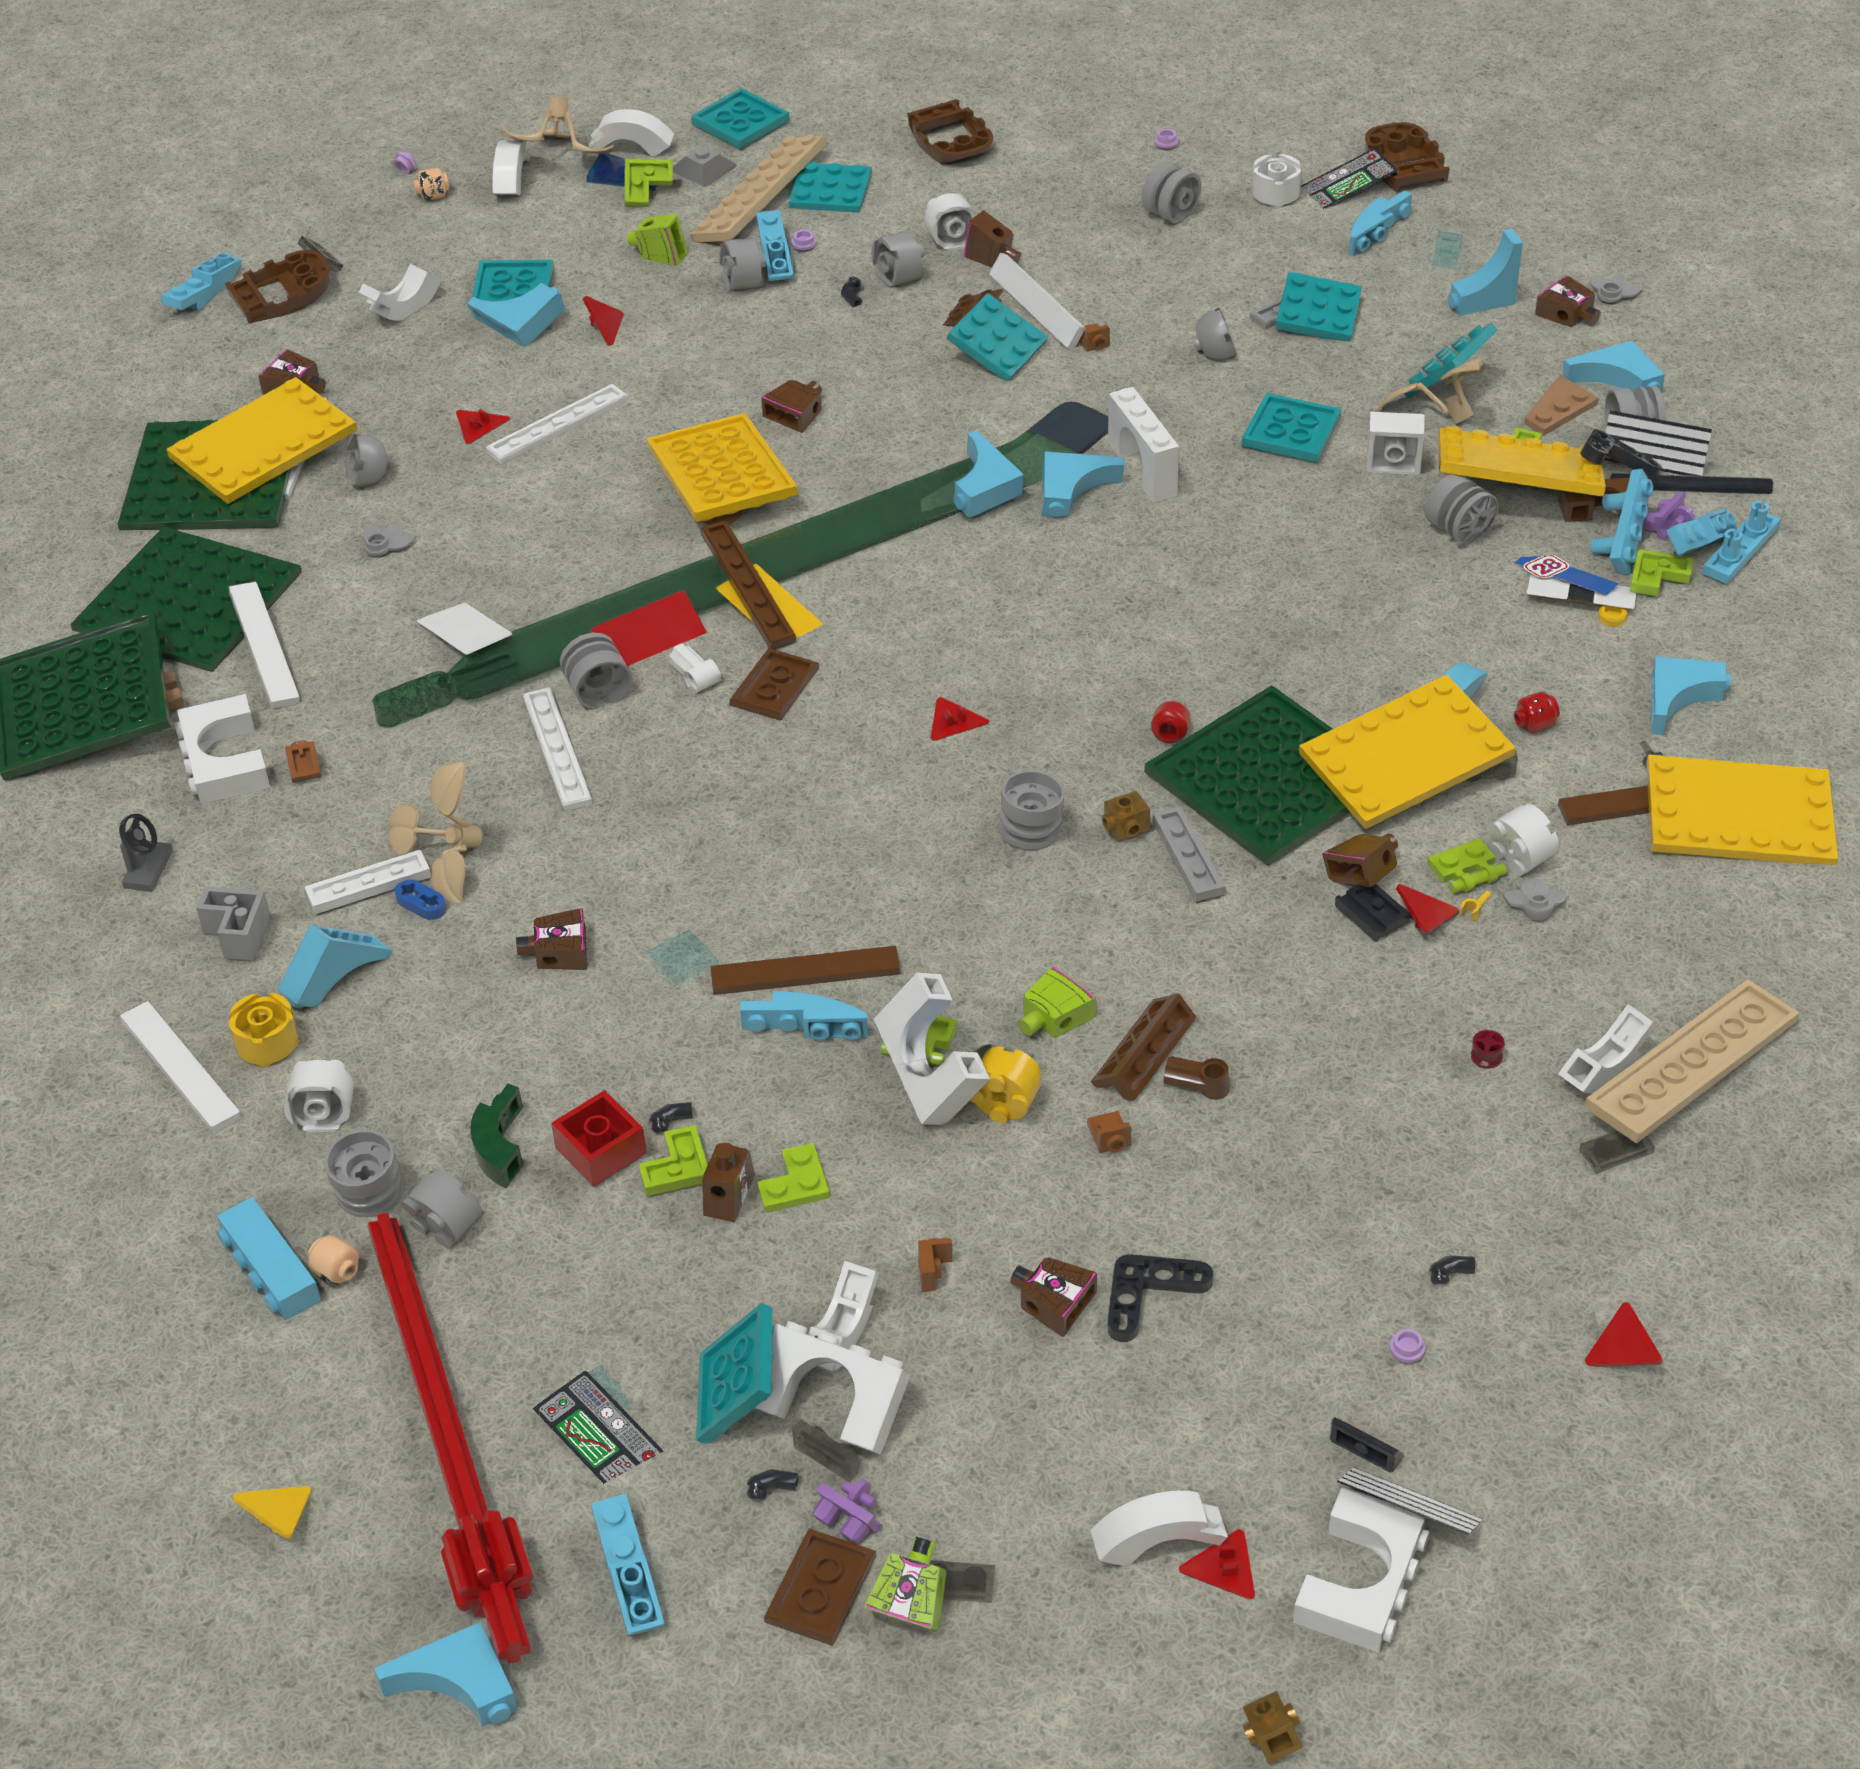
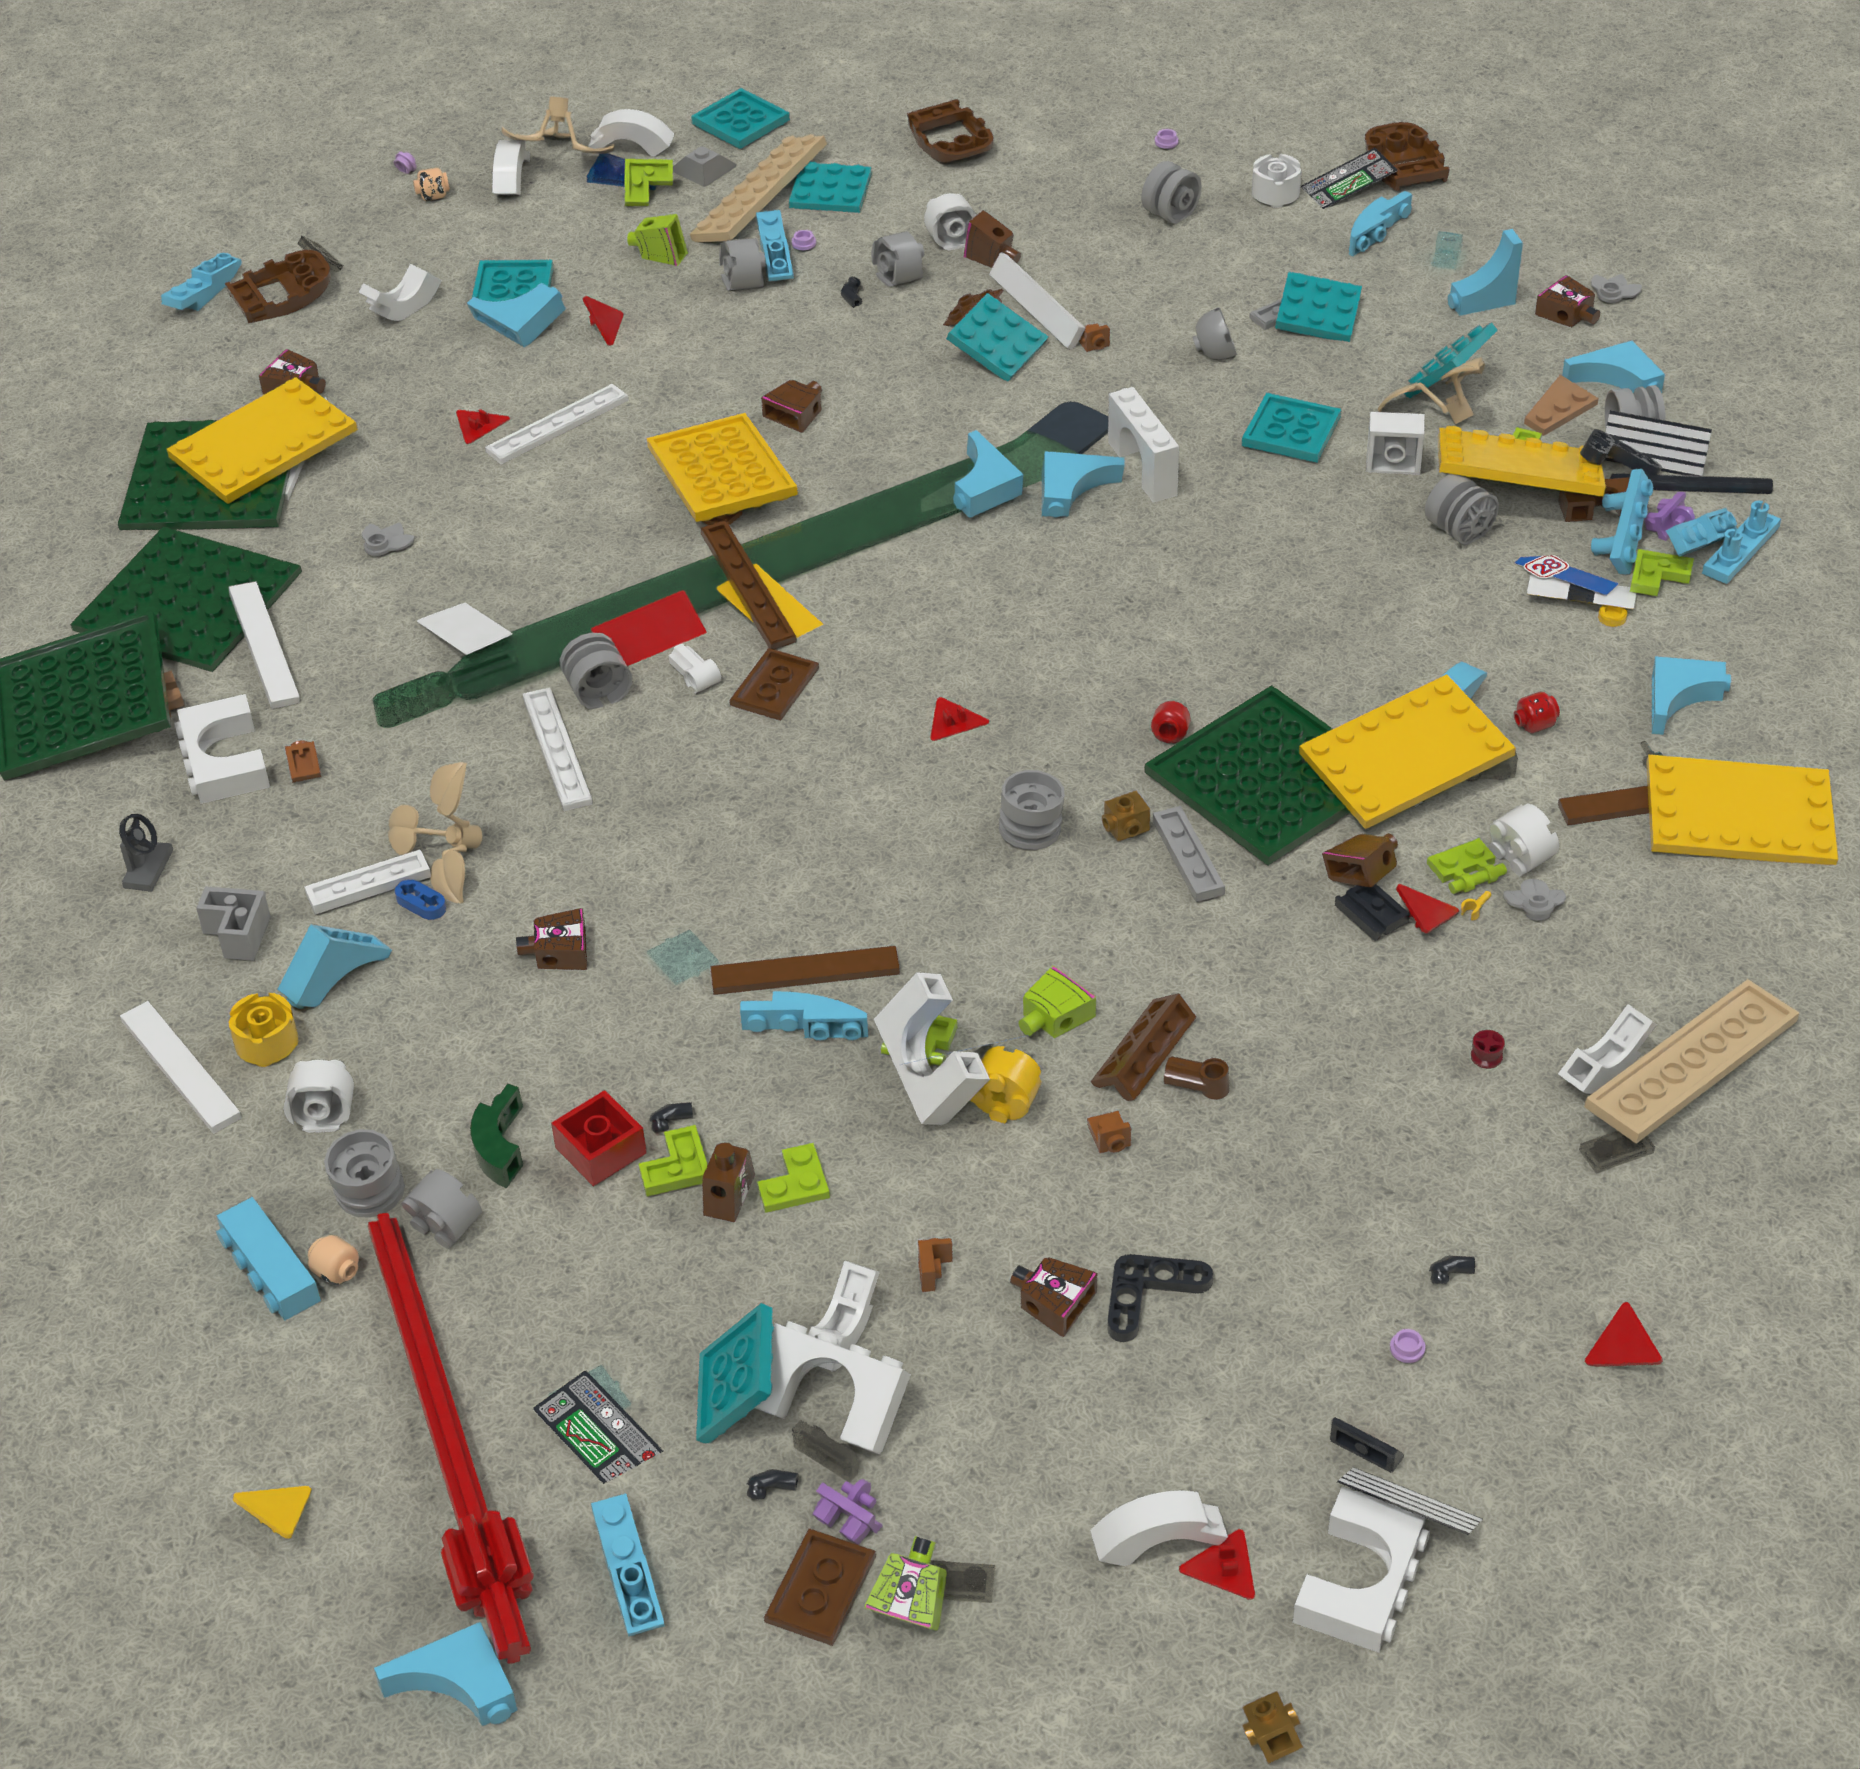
light grey cylinder [345,434,391,487] -> none

